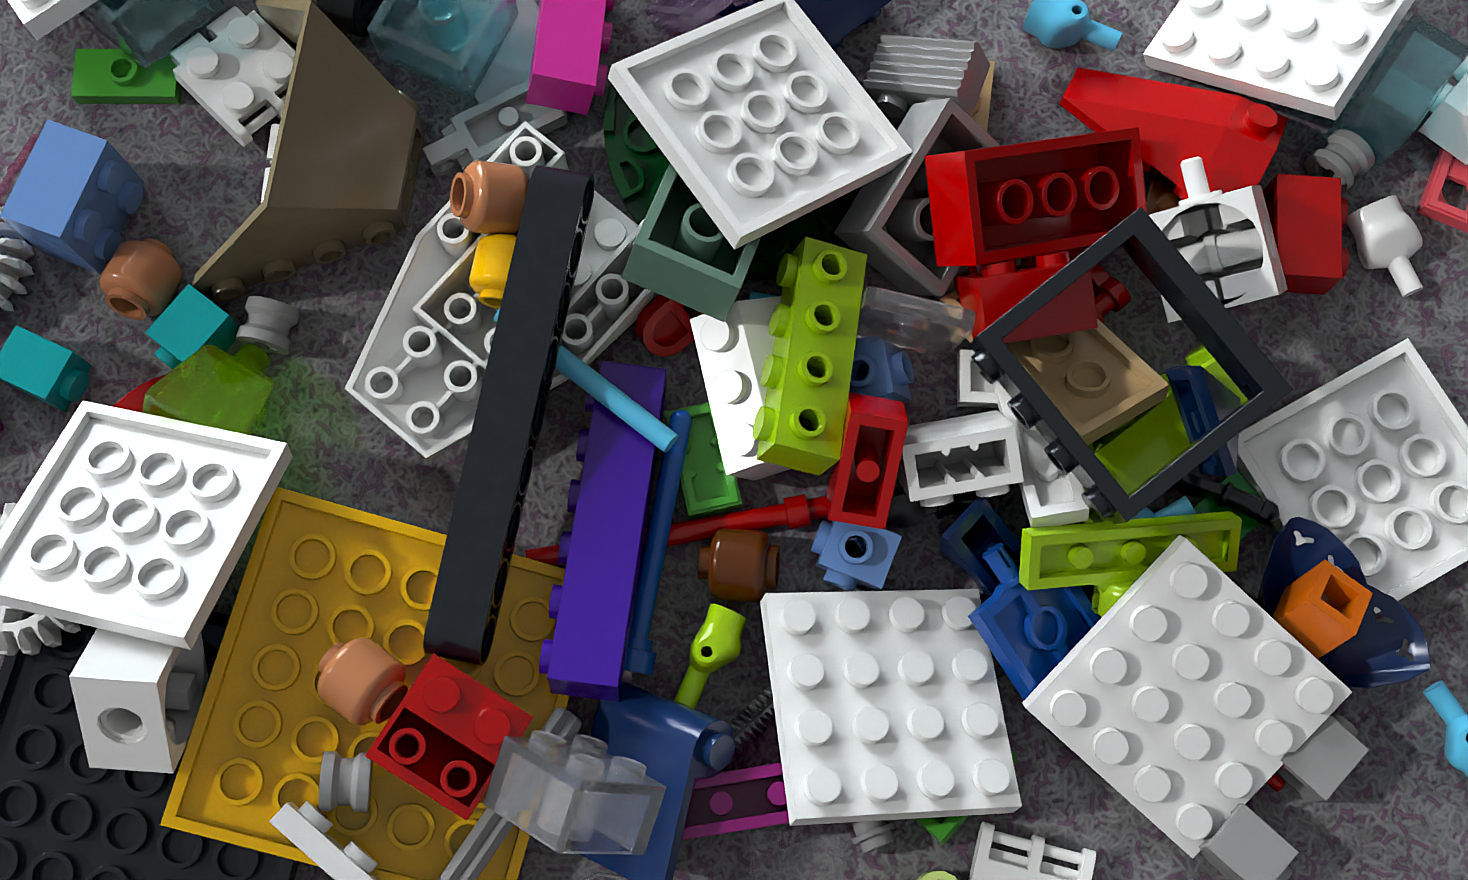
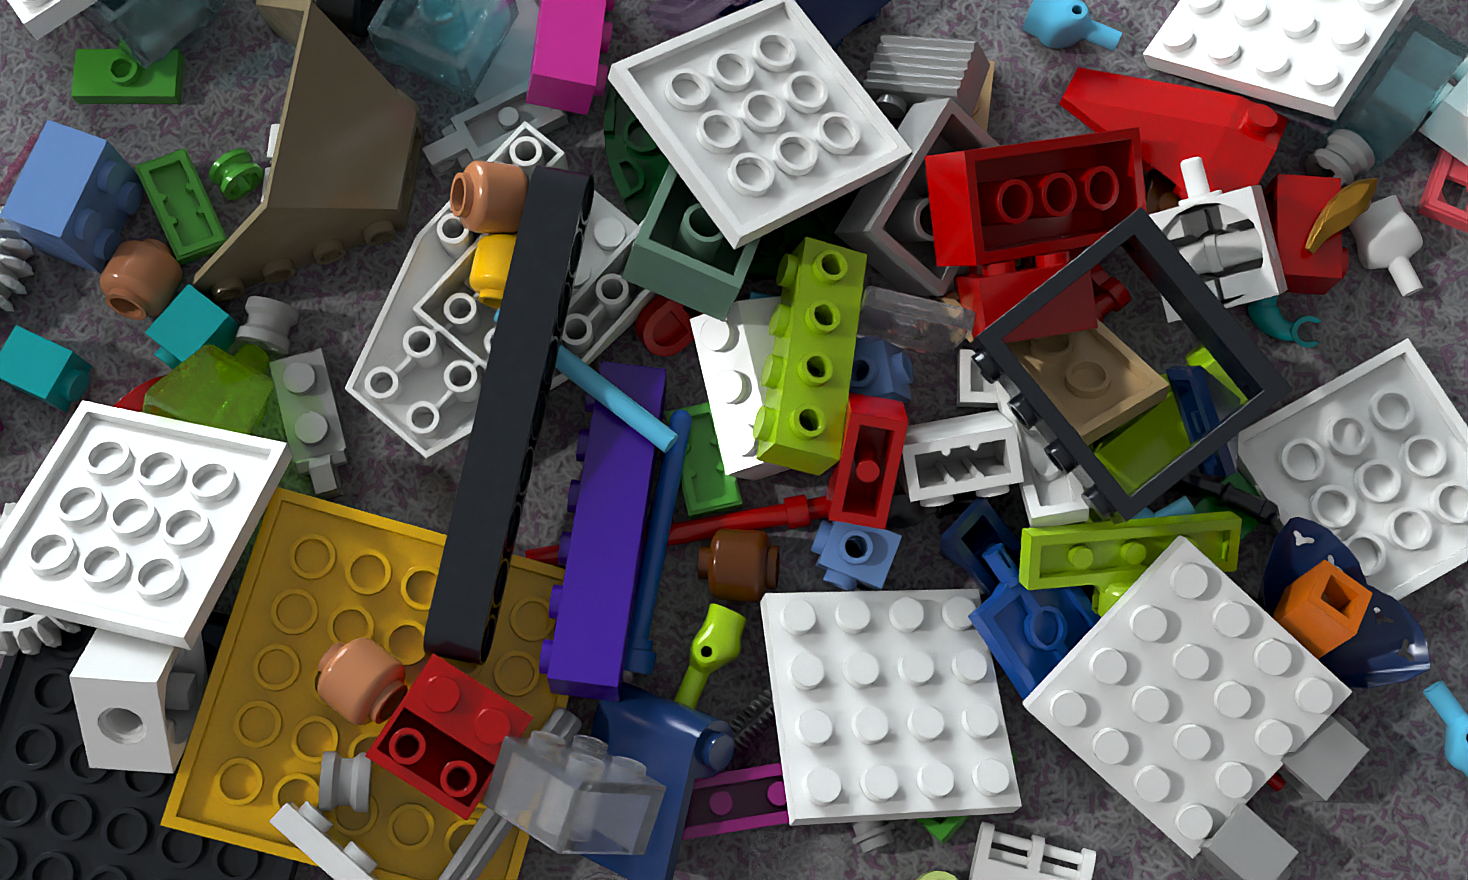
white plate [169,6,296,147] -> none
none -> bright green plate [134,148,228,265]
none -> bright green bush [209,148,264,200]
none -> light grey hinge [269,348,350,500]
none -> teal arm [1246,295,1322,348]
none -> pearl gold bar [1305,178,1378,254]

